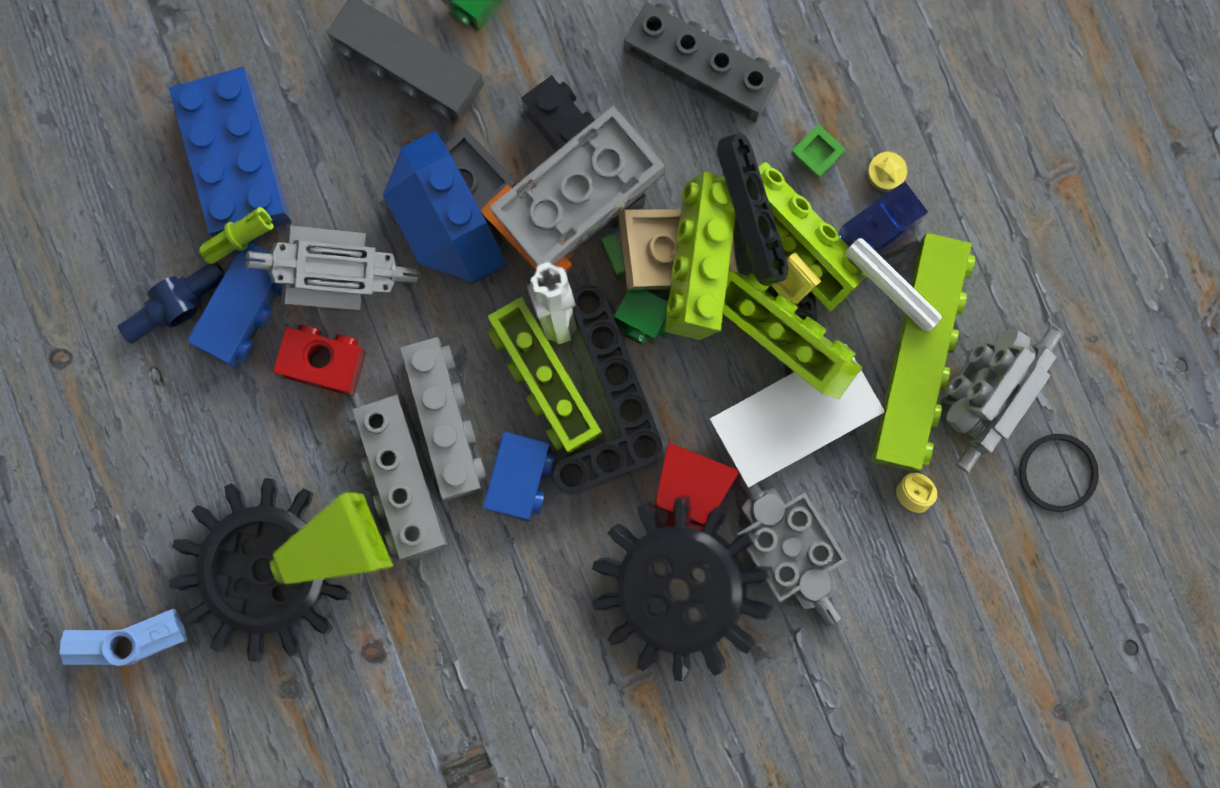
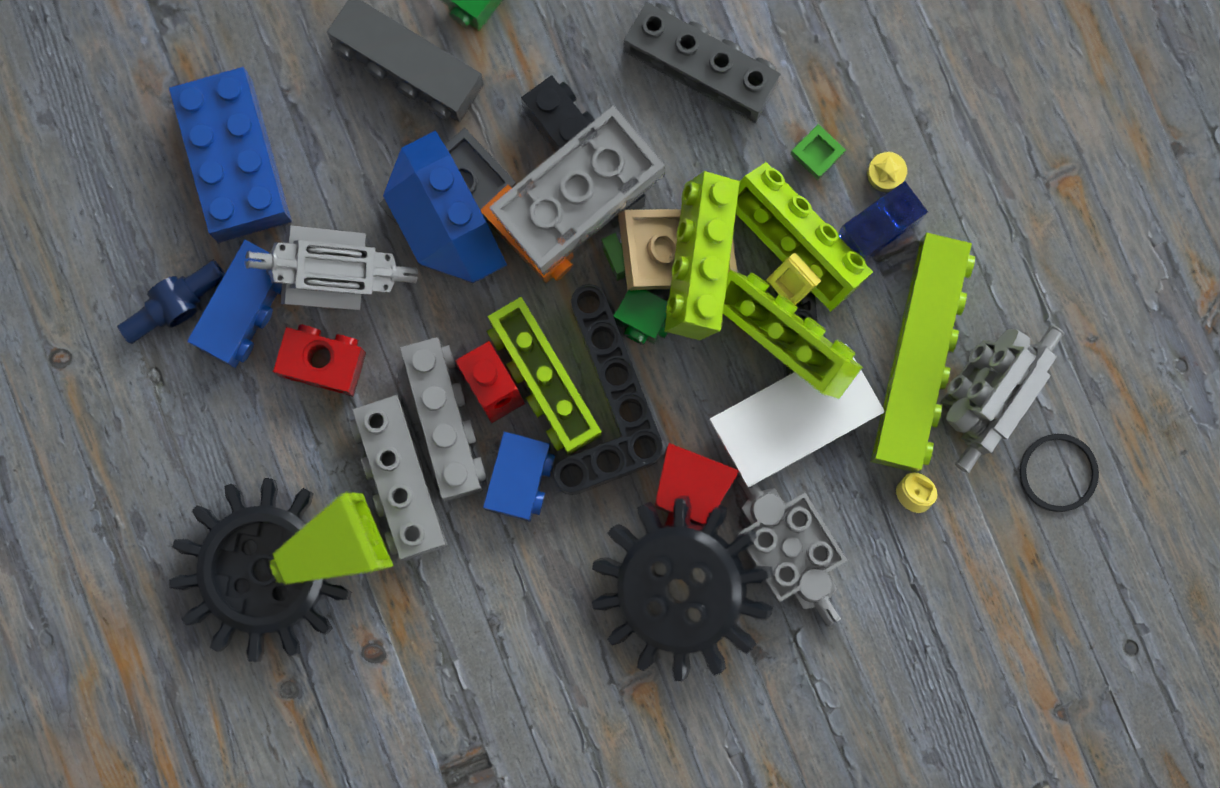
light blue piece [60,609,187,666] -> none
lime axle [199,207,273,264] -> none
white piece [527,262,577,344] -> none
black beam [717,133,788,286] -> none
white axle [846,238,942,332] -> none
none -> red torso [455,341,525,423]

